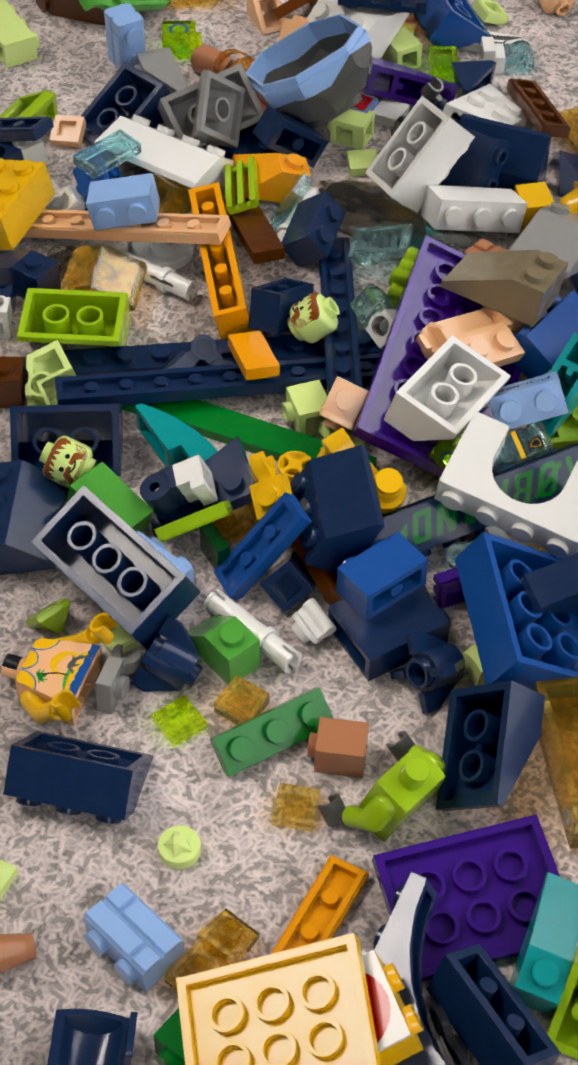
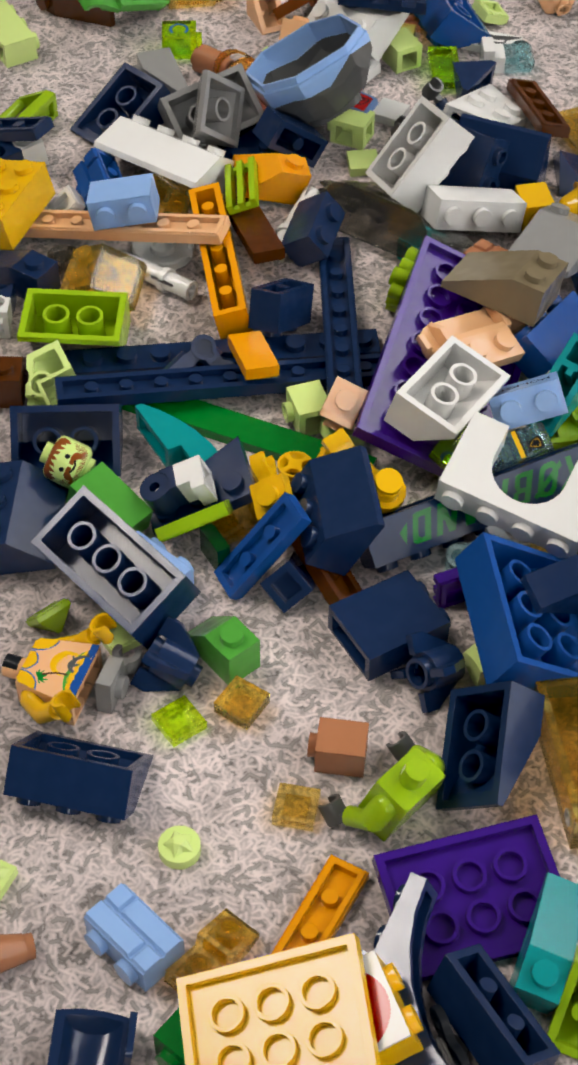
light nougat tile [49,115,87,148] -> none
clear light blue tile [73,129,141,179] -> none
light blue brick [104,3,146,70] -> none
white pin [204,589,302,674] -> none
green plate [209,687,333,777] -> none
clear light blue tile [268,173,312,232] -> none
yellowish green head [287,292,340,343] -> none
white plate [291,598,337,645] -> none
blue brick [336,531,428,621] -> none
clear light blue slope [349,224,414,266] -> none
leg [351,284,396,349] -> none
dark purple slope [365,57,458,106] -> none

